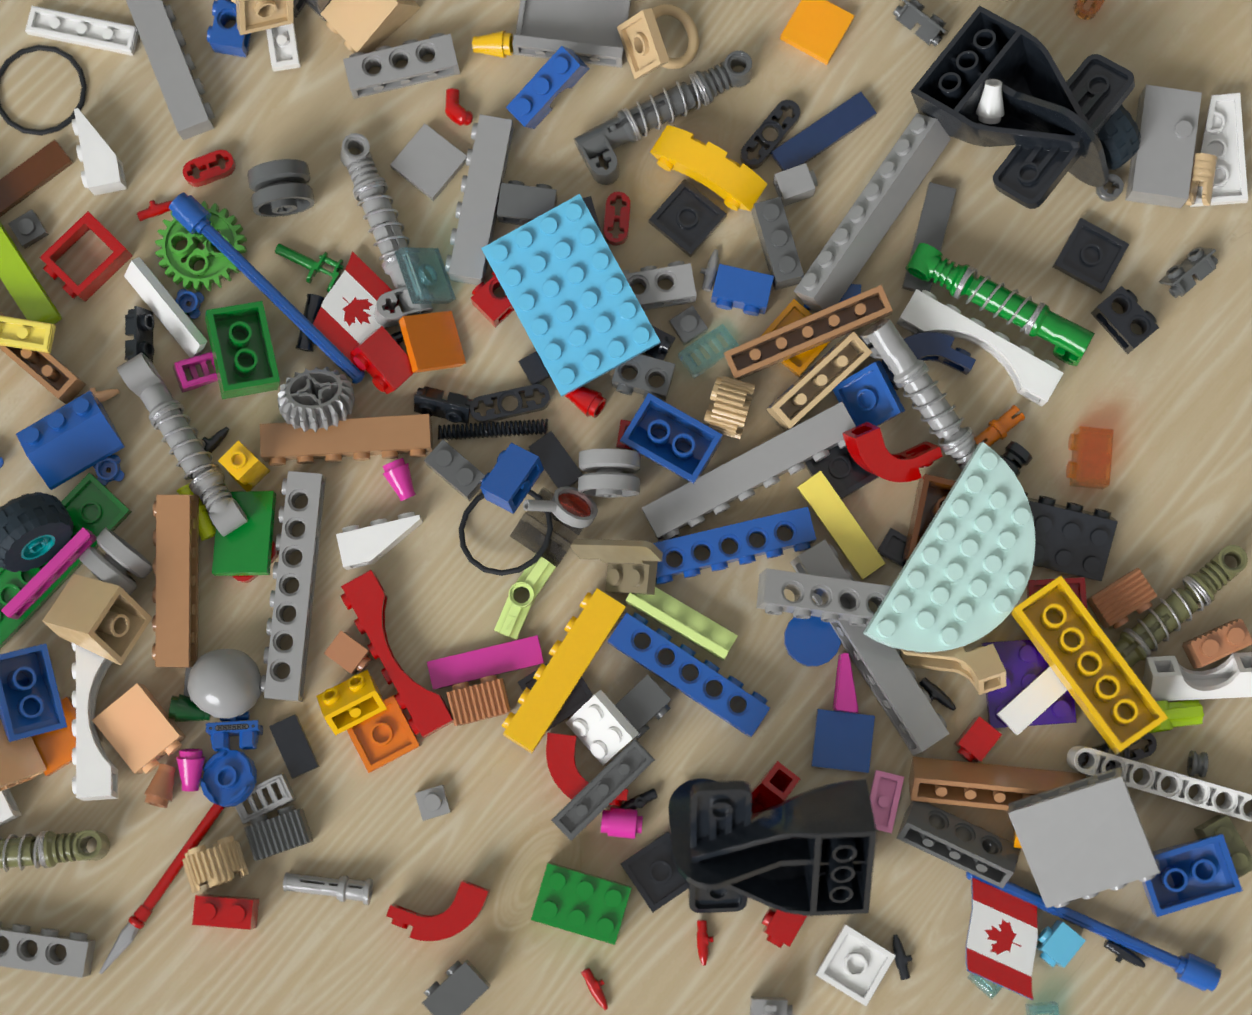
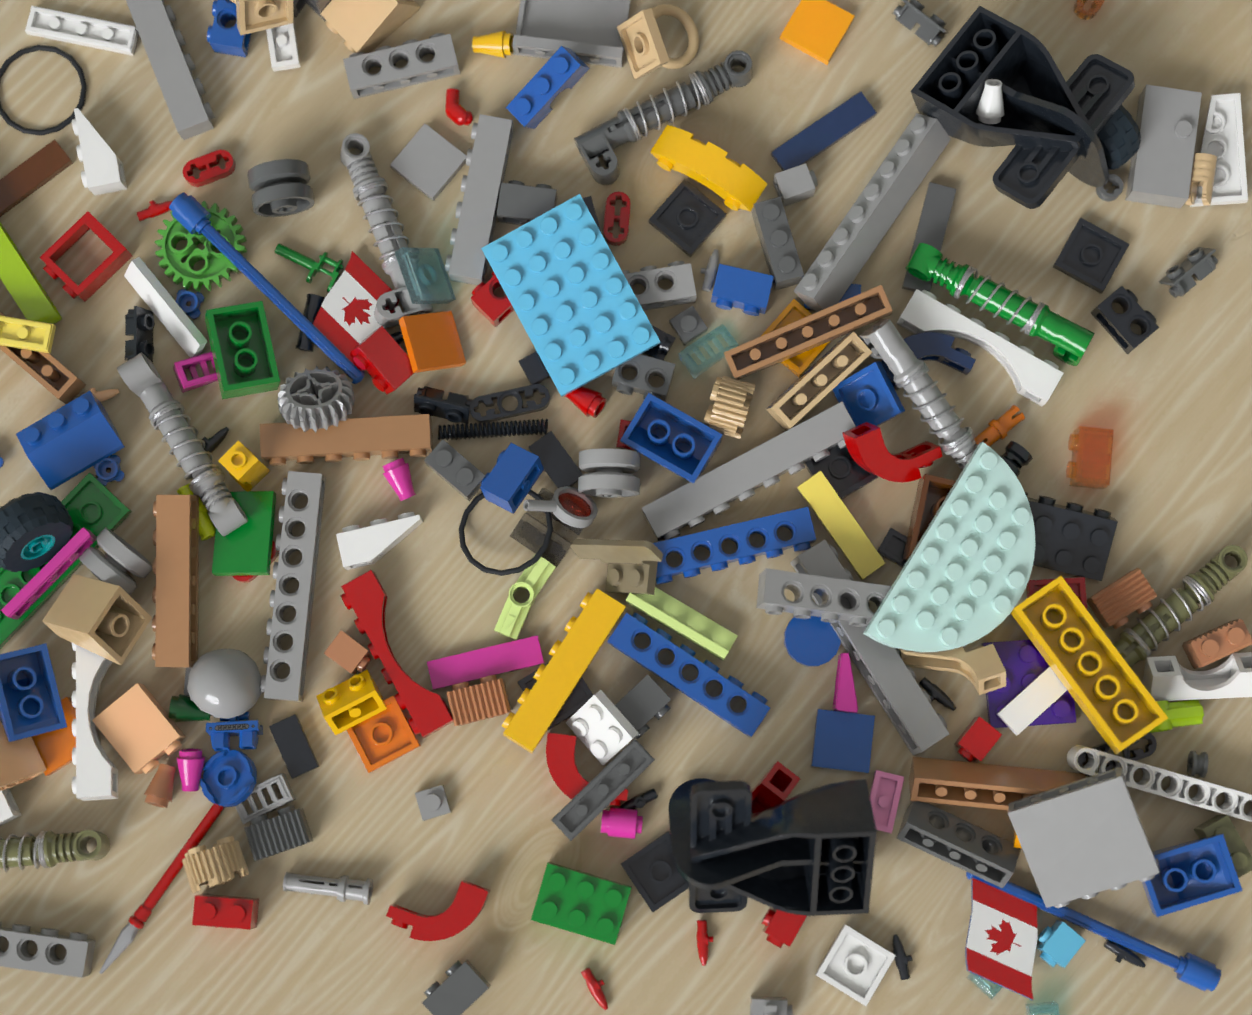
dark grey plate [8,209,49,249] -> none
black beam [740,100,800,169] -> none

